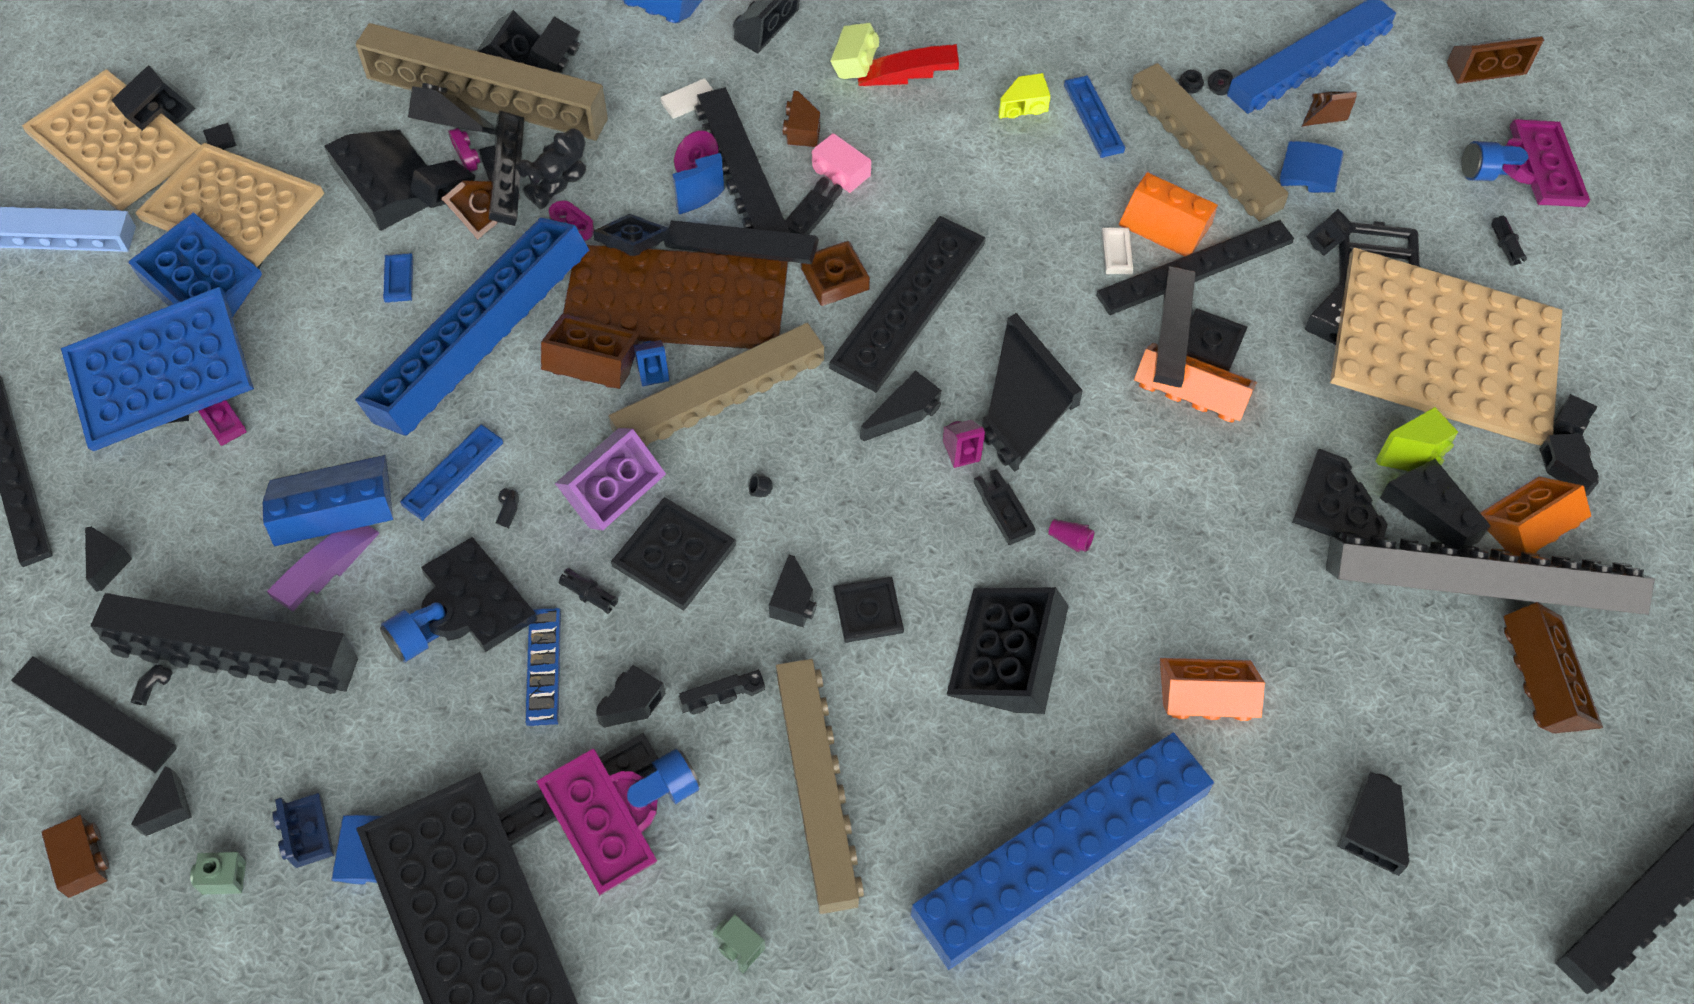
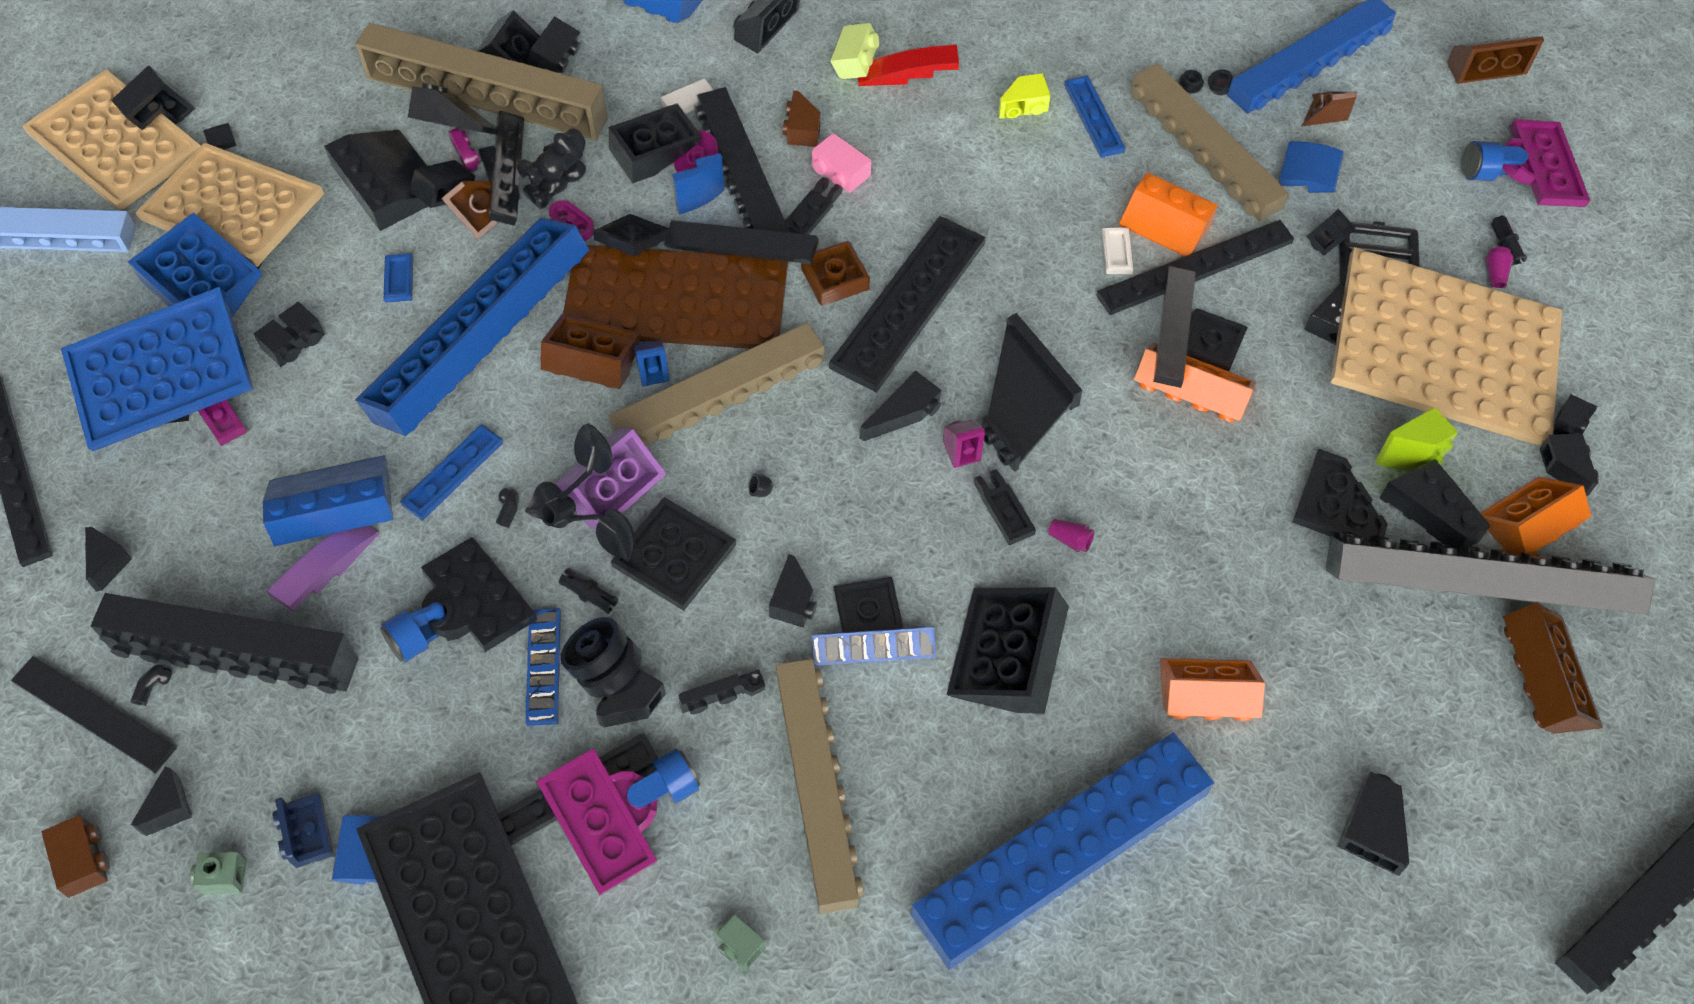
none -> black piece [254,302,325,367]
none -> black plant [525,423,635,562]
none -> black wheel [560,617,642,698]
none -> black slope [608,103,702,183]
none -> tile [812,626,936,666]
none -> magenta cone [1485,247,1514,288]

